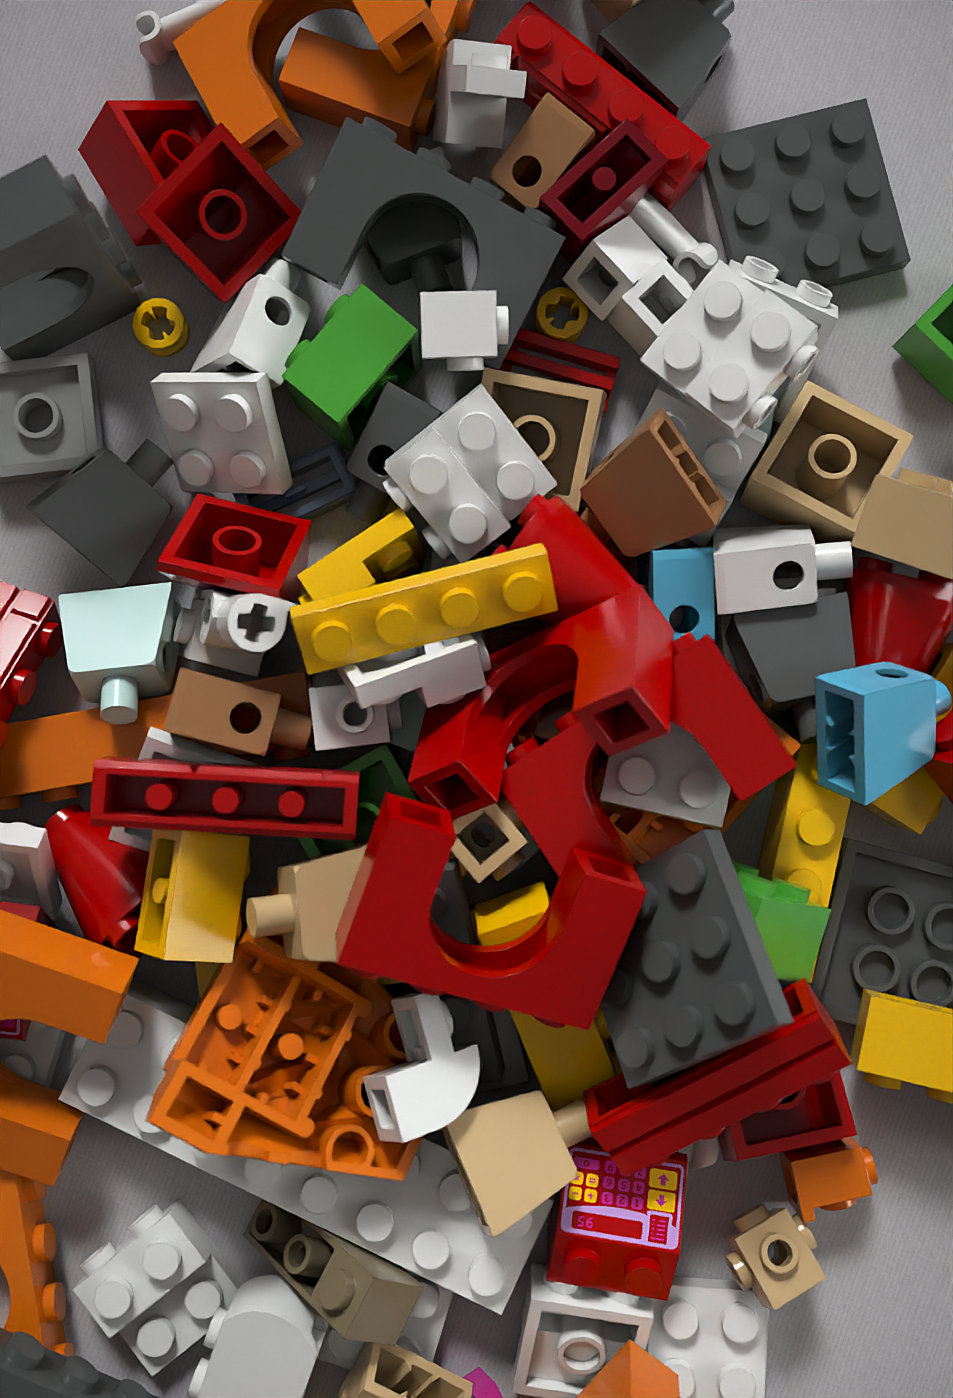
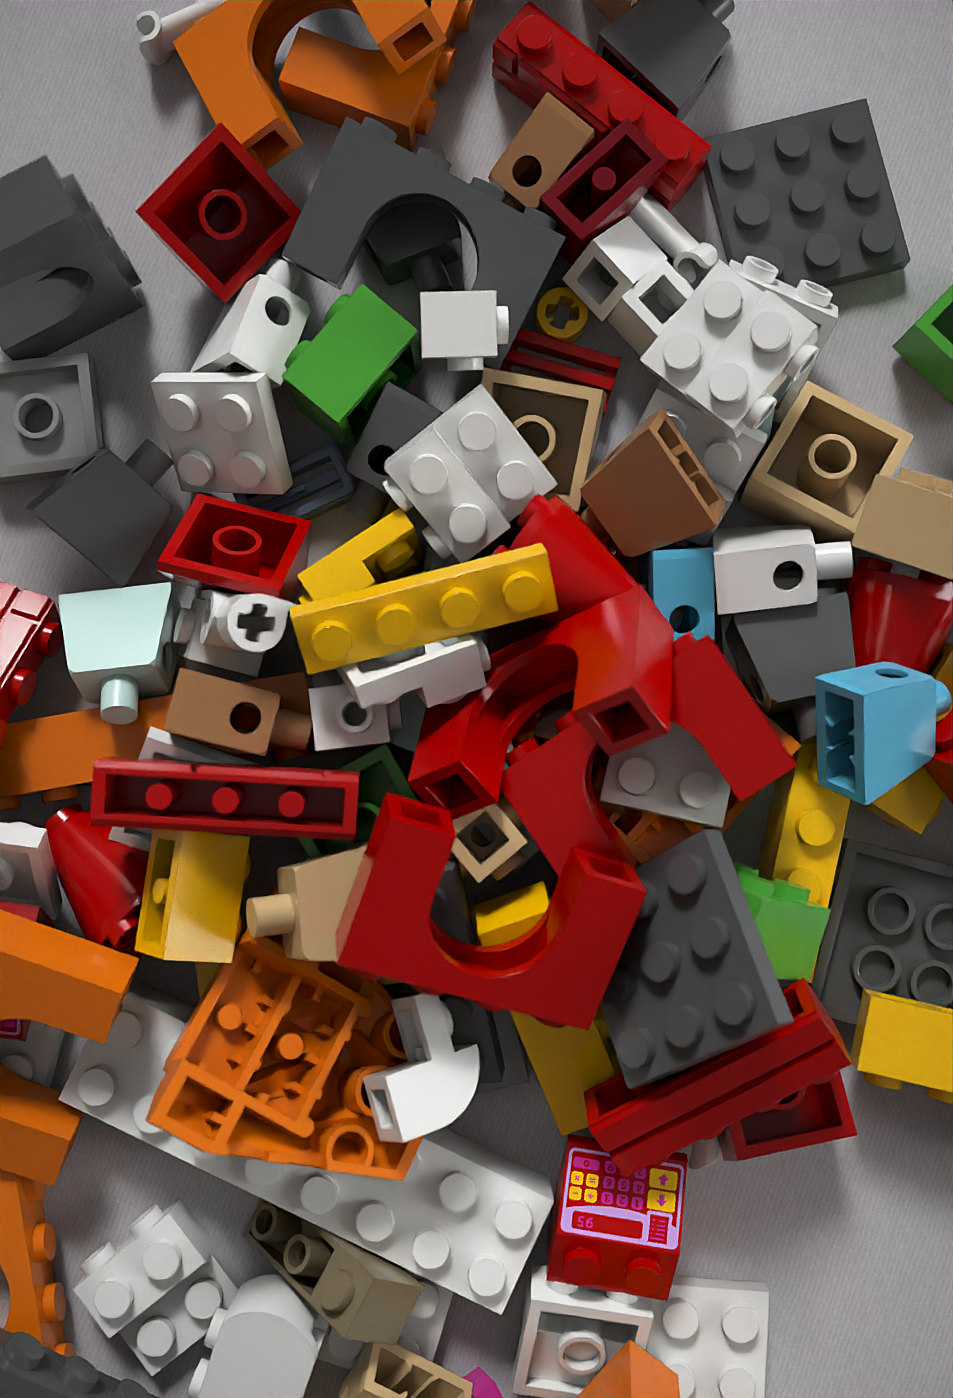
red slope [78,100,214,247] -> none
yellow bush [132,298,190,357] -> none
white brick [432,39,527,148] -> none
tan torso [440,1090,592,1237] -> none
tan brick [724,1203,827,1311] -> none
orange brick [778,1137,878,1223] -> none

